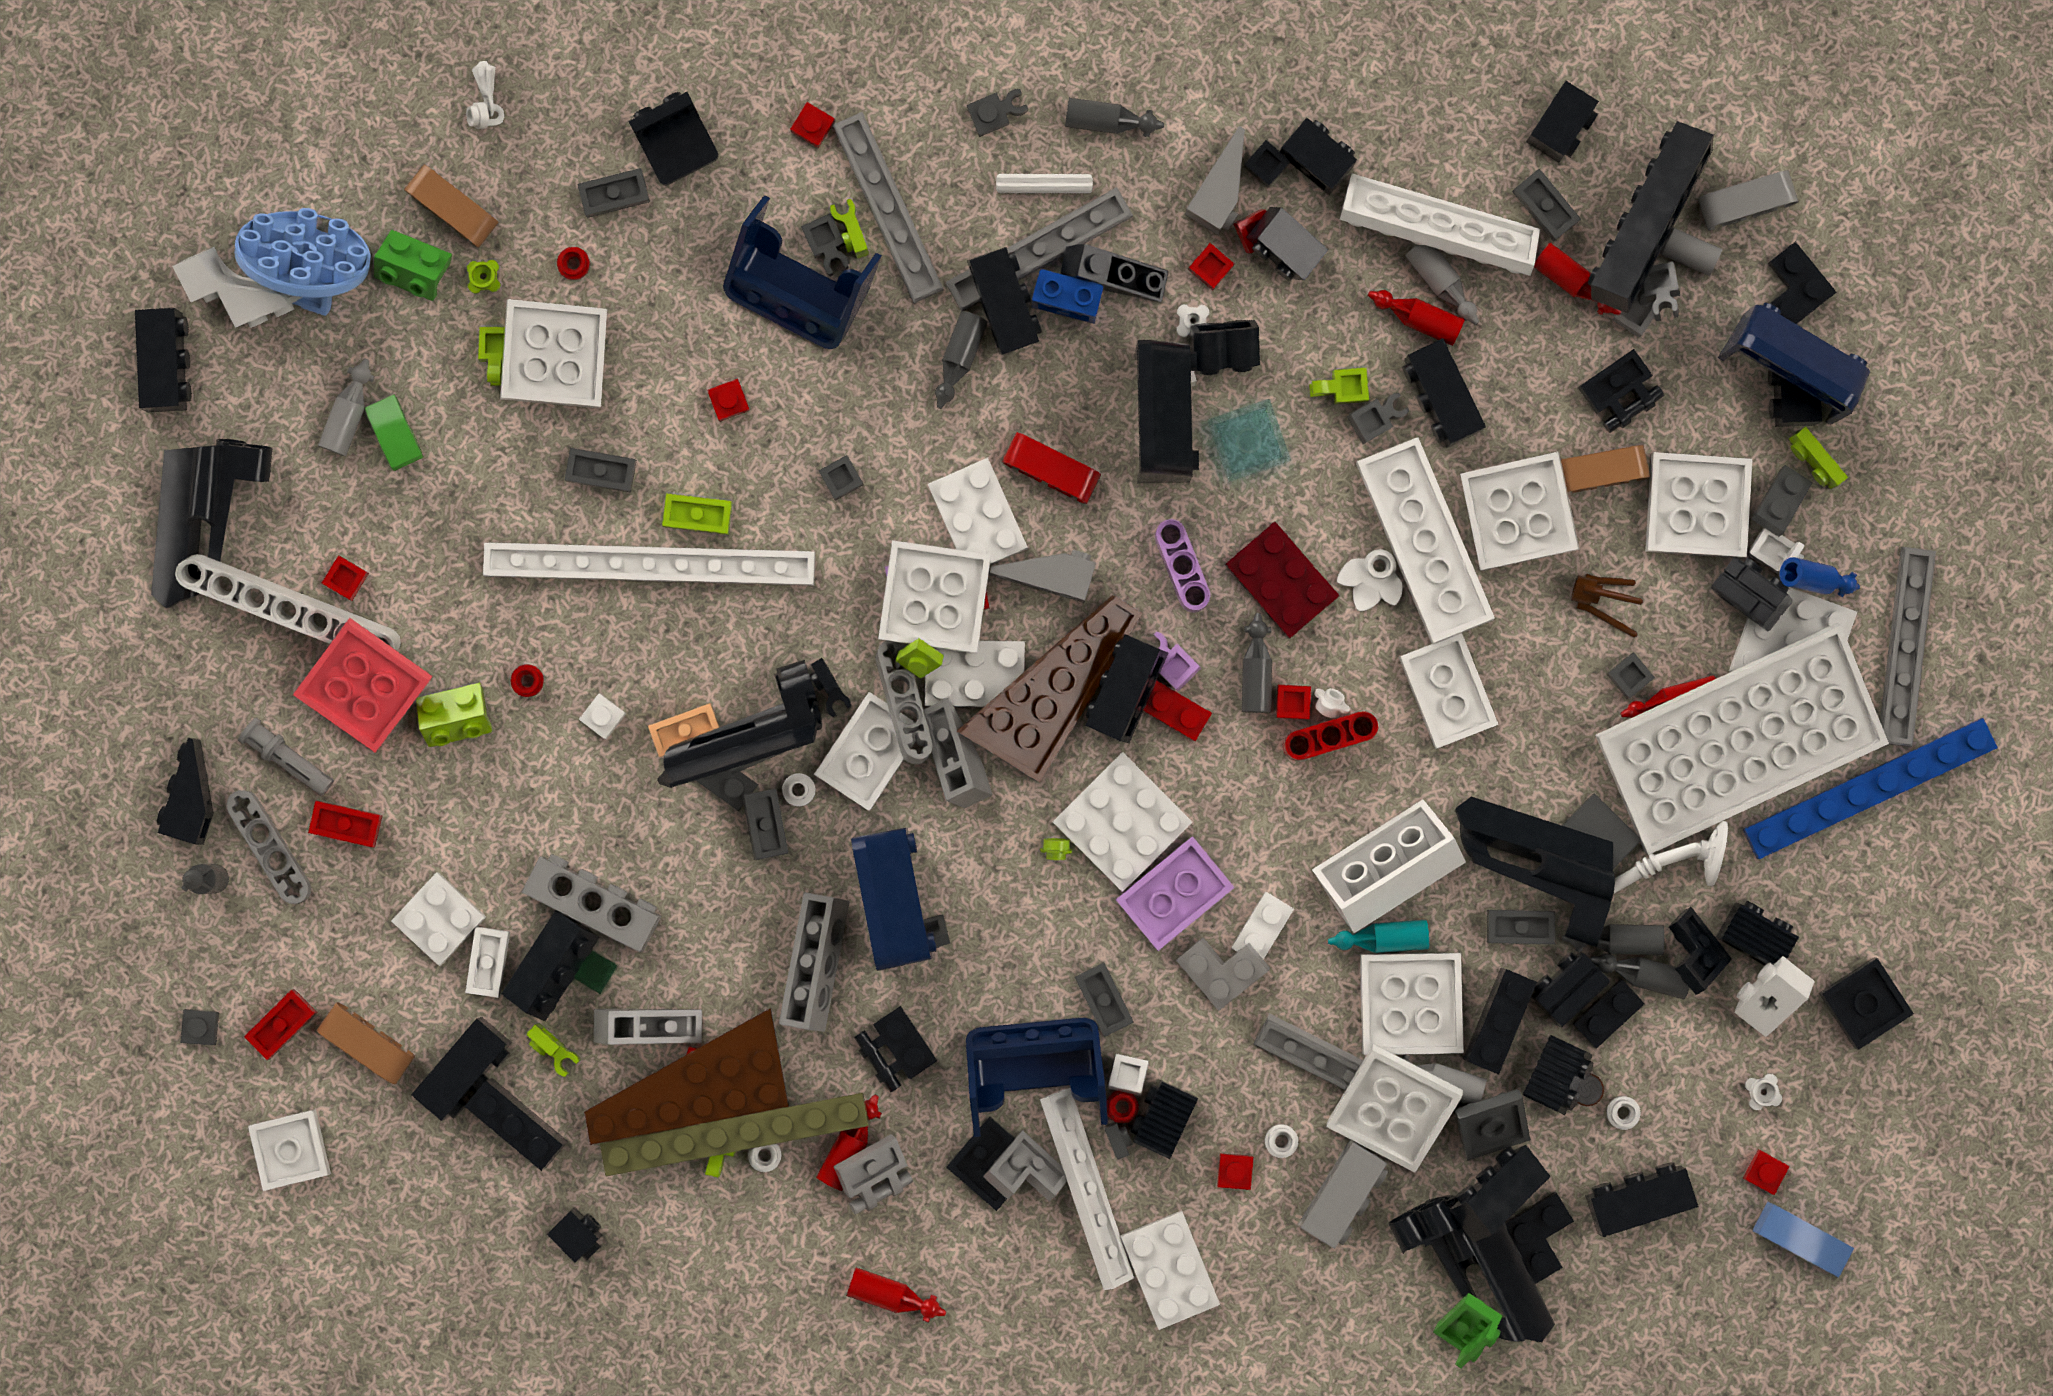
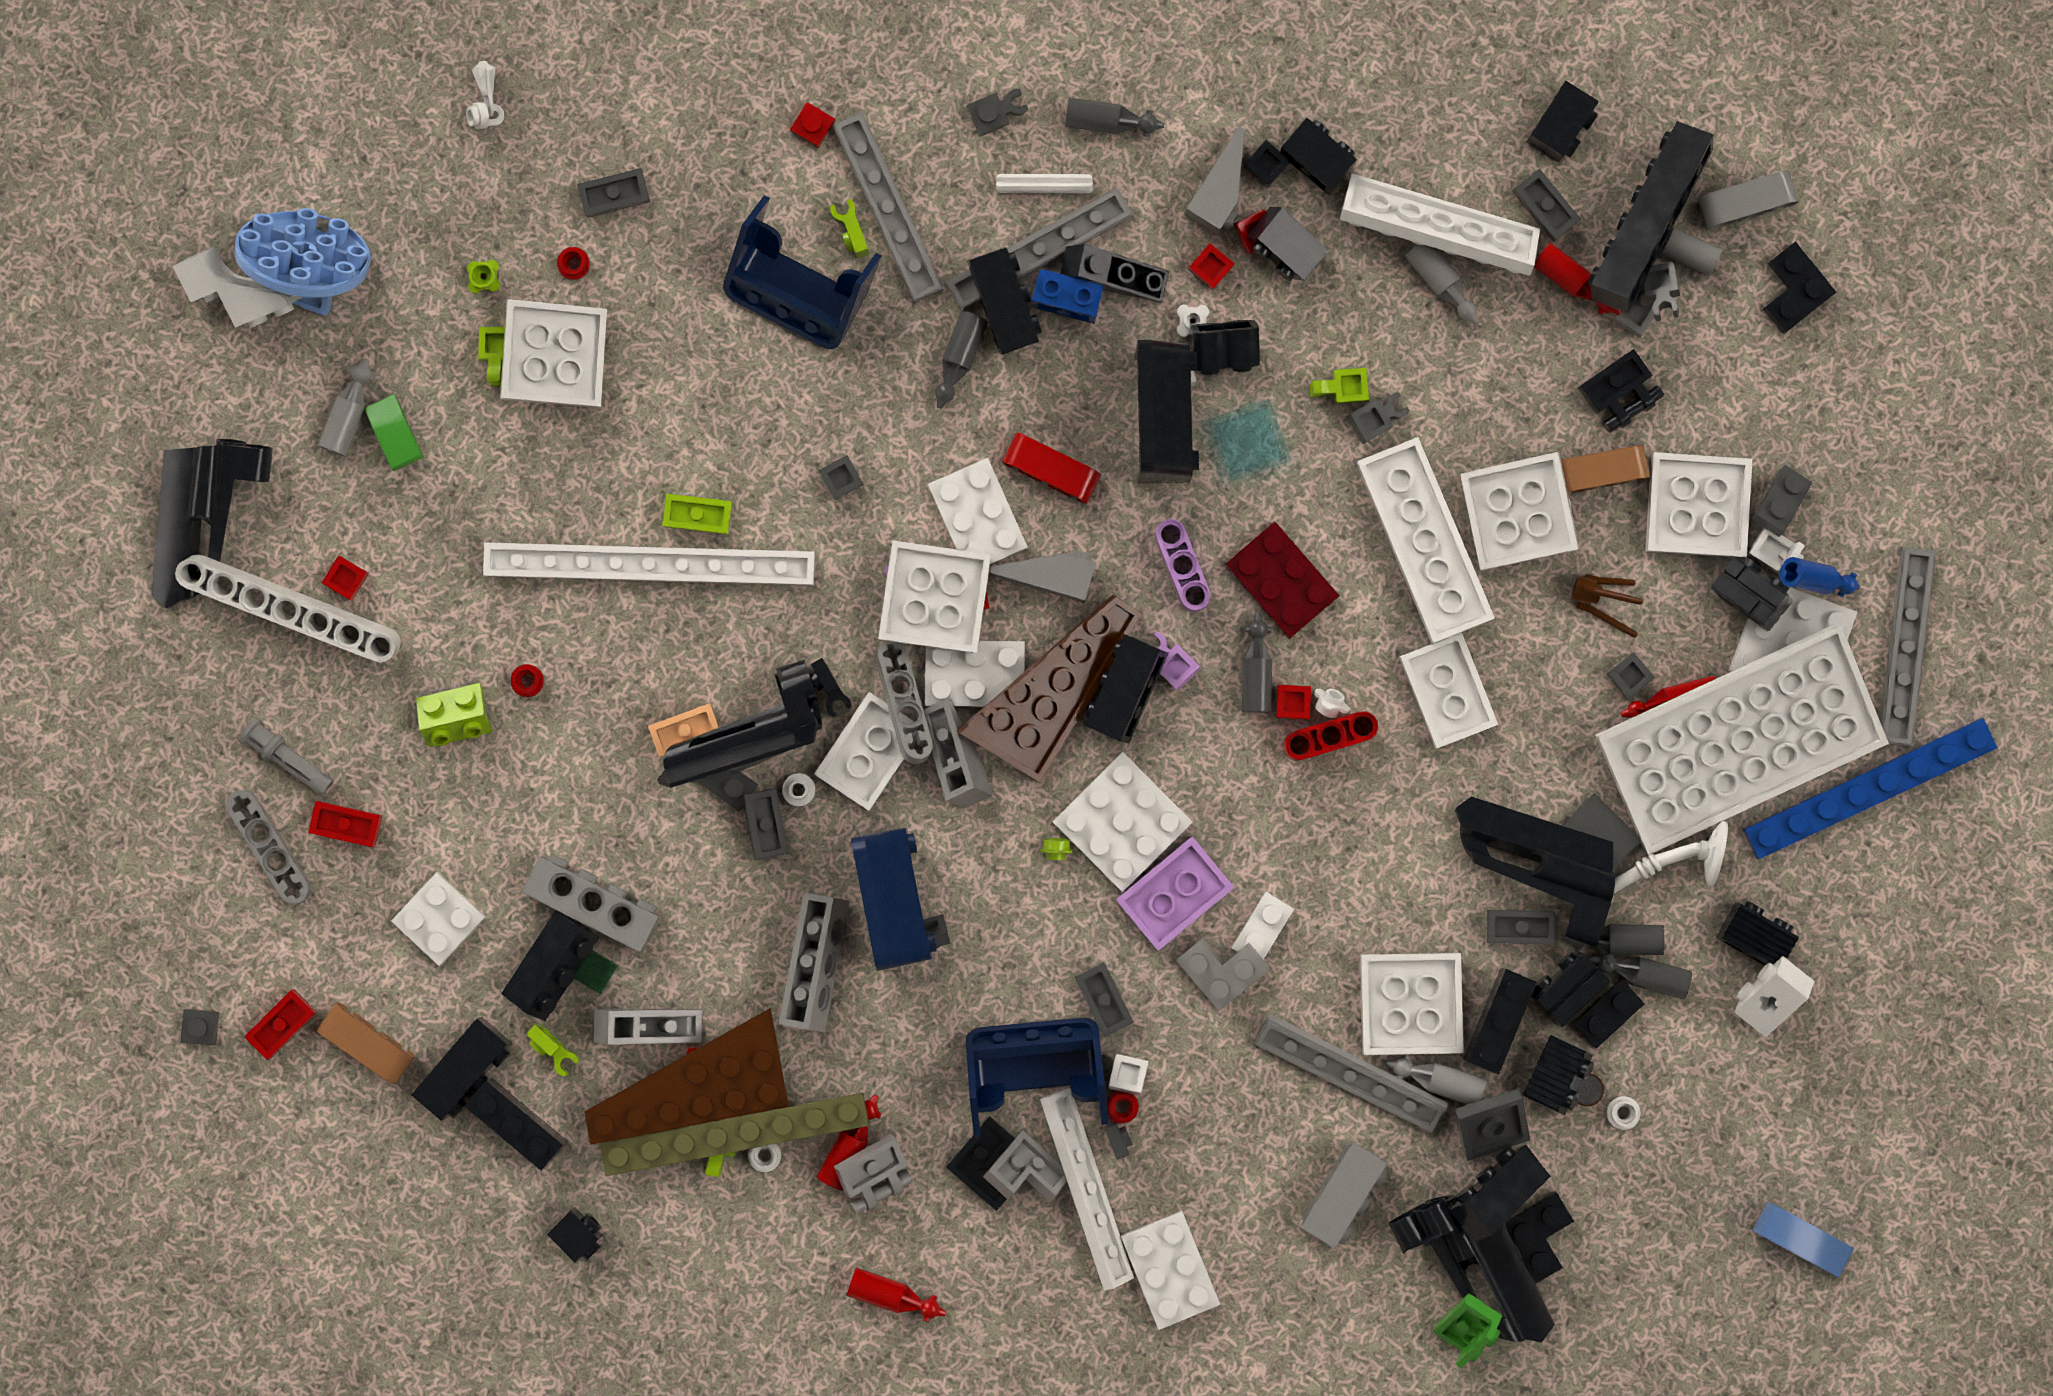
black brick [135,308,192,413] -> none
black slope [157,737,214,845] -> none
dark grey wheel [181,864,229,894] -> none
white plate [248,1109,331,1191] -> none
coral plate [293,618,433,753] -> none
bright green bracket [374,229,452,301] -> none
medium nougat beam [404,164,499,248] -> none
white plate [465,927,510,998] -> none
dark grey plate [565,448,637,493] -> none
white plate [579,693,626,740] -> none
black bracket [628,92,719,186] -> none
red plate [707,379,750,422] -> none
dark grey plate [801,213,849,277] -> none
black plate [854,1006,938,1092] -> none
lime plate [896,638,944,679] -> none
black brick [1130,1080,1198,1159] -> none
red plate [1144,681,1212,742] -> none
red plate [1217,1153,1254,1190] -> none
white plate [1265,1124,1298,1158] -> none
white slope [1312,799,1466,933] -> none
white plate [1326,1044,1463,1173] -> none
teal wheel [1328,919,1429,953] -> none
white plate [1337,549,1403,612] -> none
red wheel [1367,290,1465,346] -> none
black brick [1402,338,1486,448] -> none
black brick [1585,1162,1699,1237] -> none
black plate [1668,907,1732,995] -> none
dark blue windscreen [1718,303,1870,425] -> none
red plate [1743,1149,1790,1195] -> none
white plate [1745,1074,1782,1110] -> none
black brick [1768,369,1822,427] -> none
lime plate [1789,427,1848,489] -> none
black plate [1819,957,1914,1050] -> none

